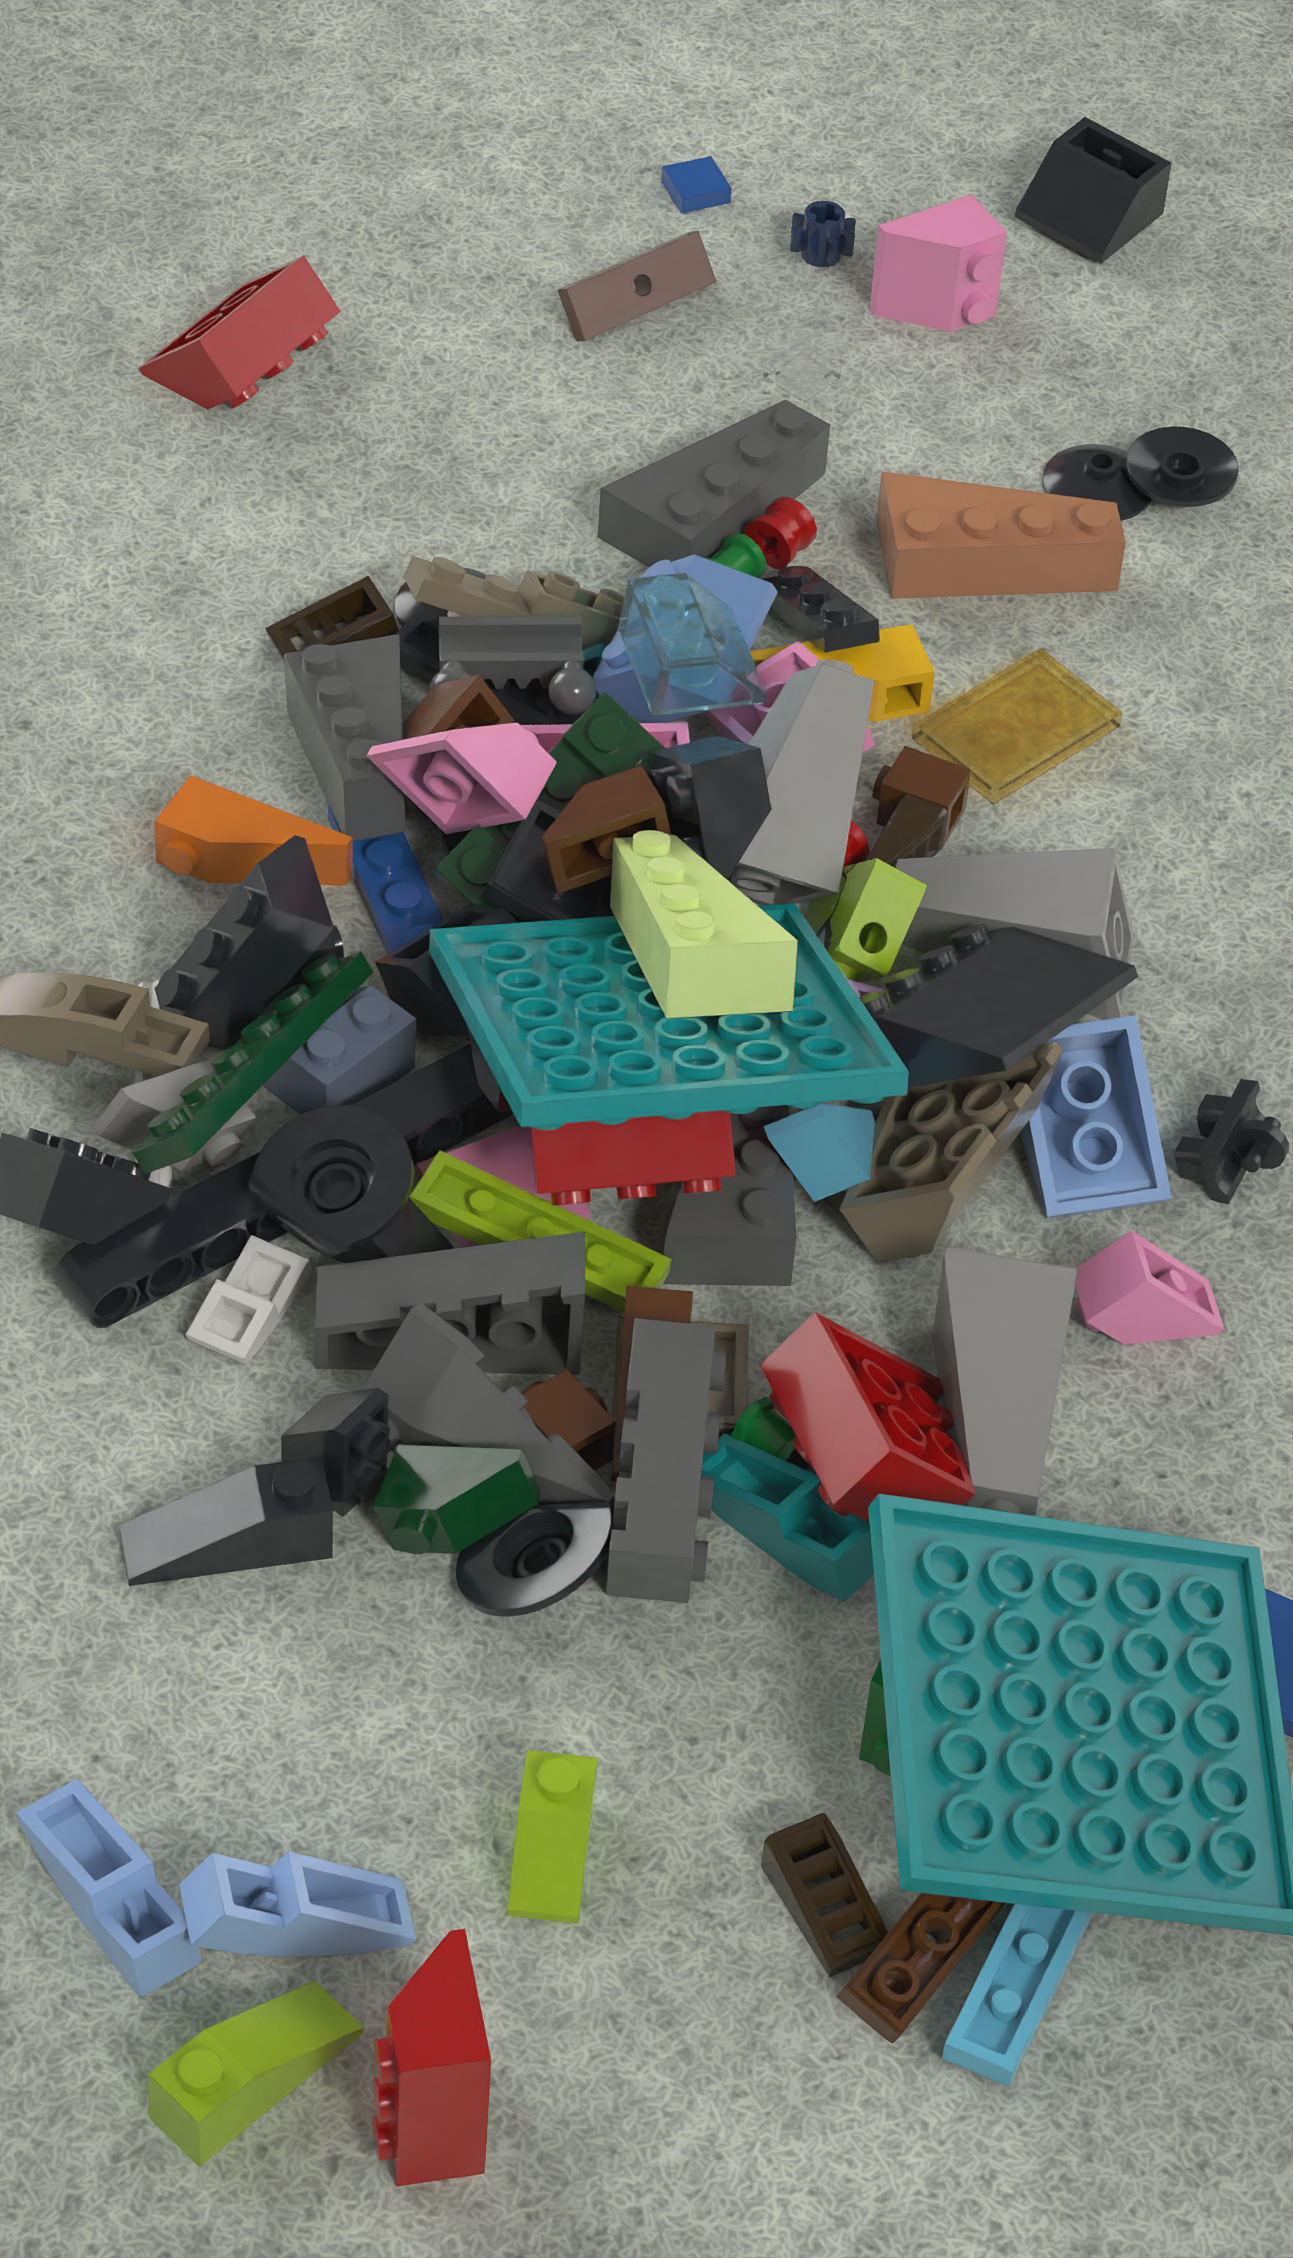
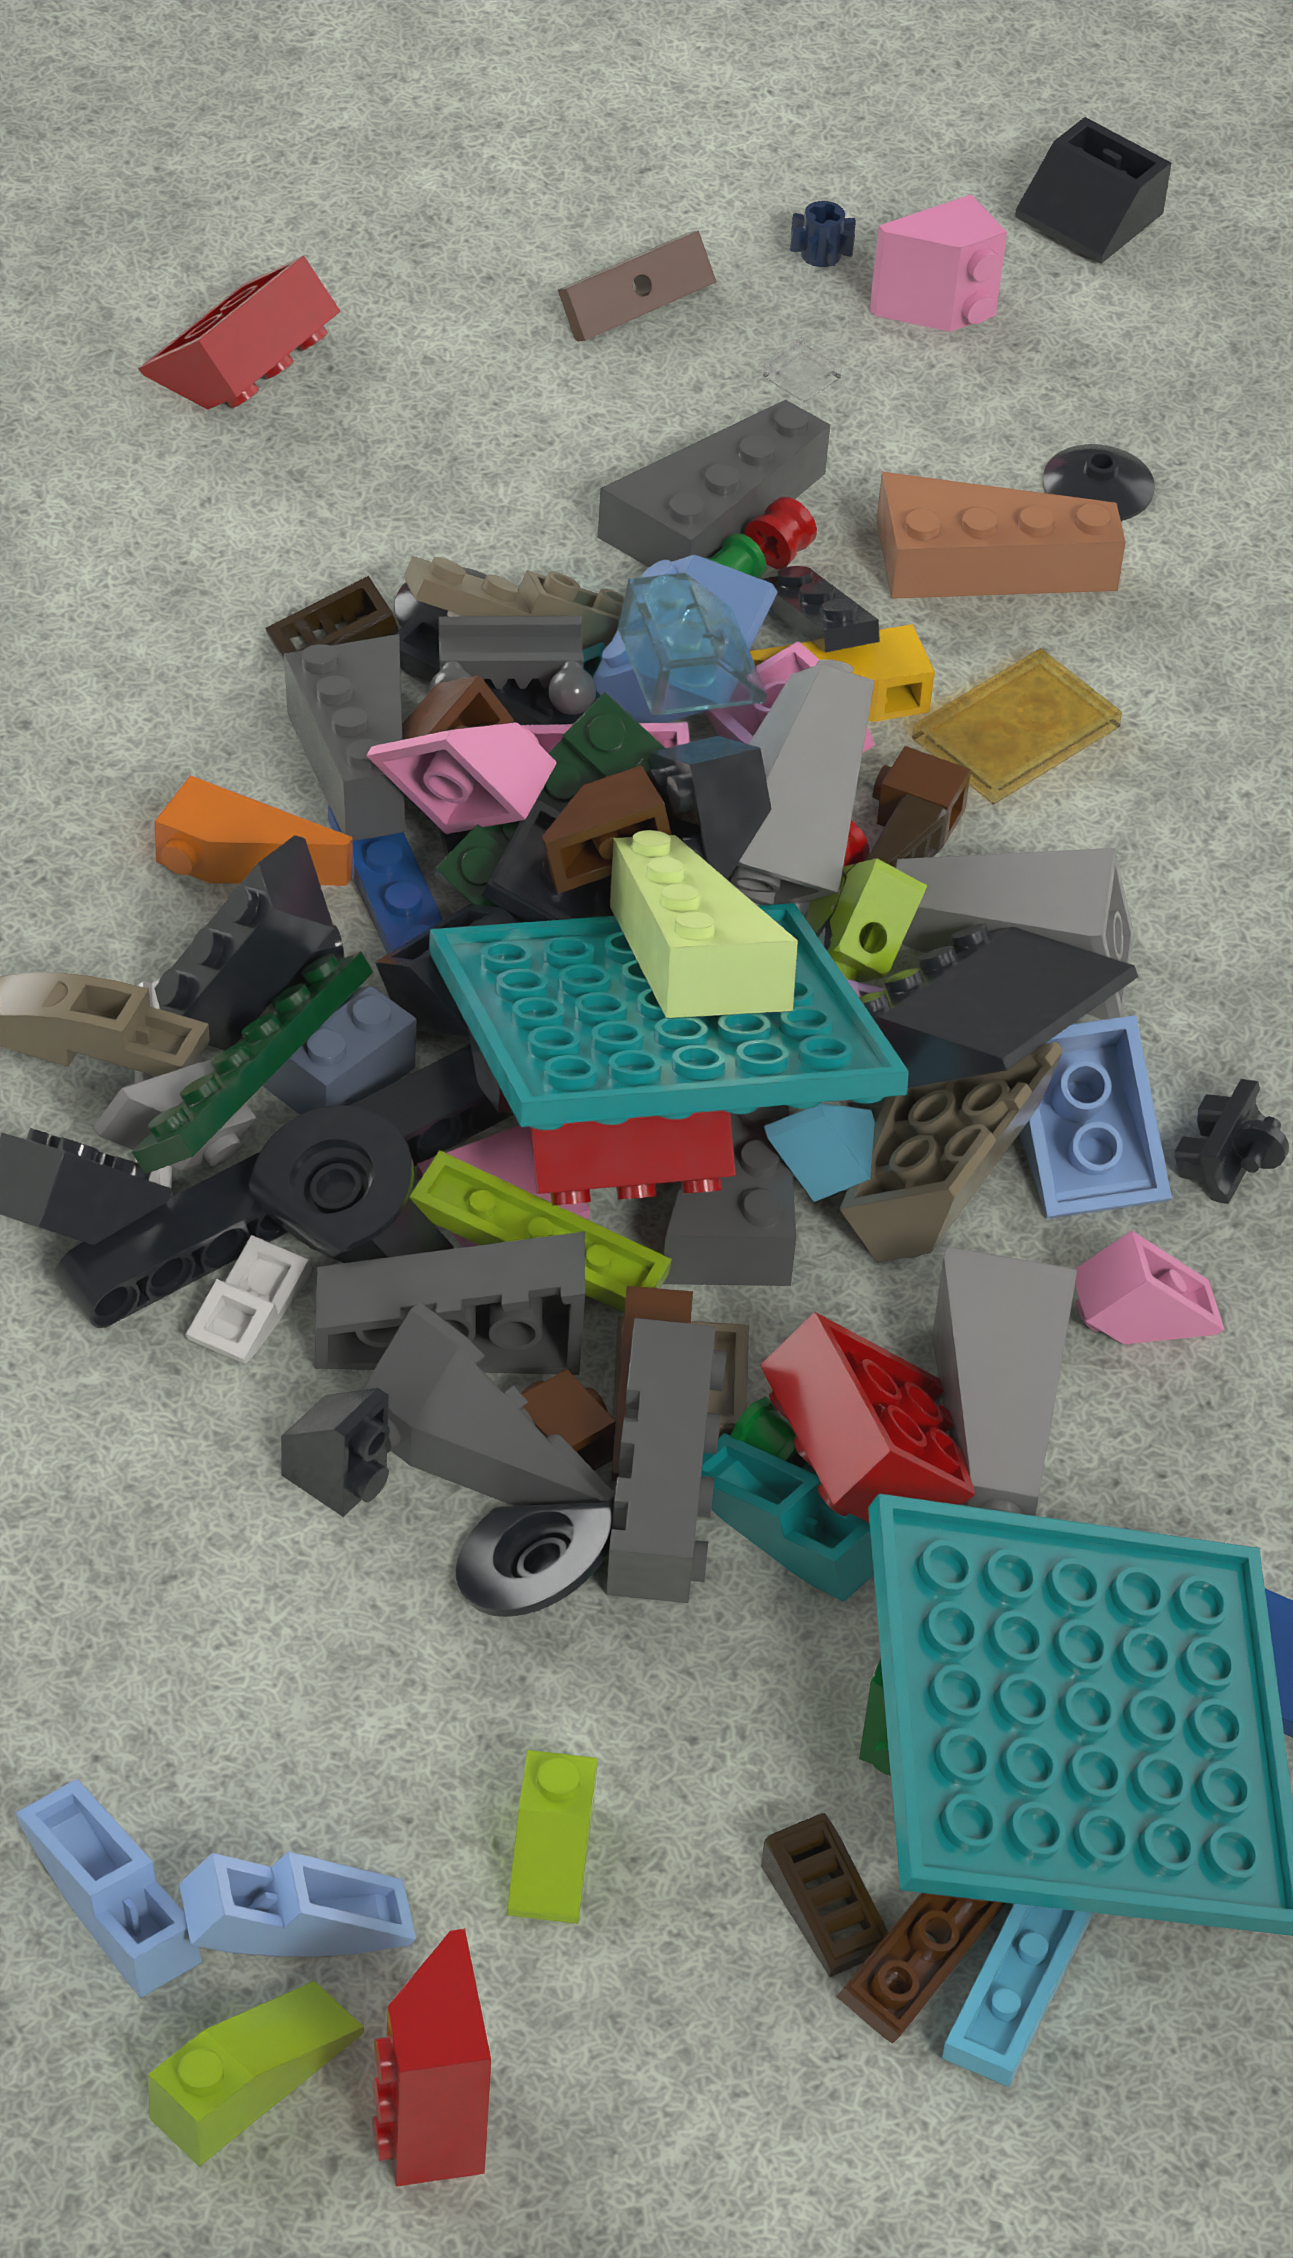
black slope [119,1457,333,1586] -> none
dark green slope [373,1445,541,1554] -> none
blue tile [661,156,732,214] -> none
black dish [1126,426,1239,507] -> none

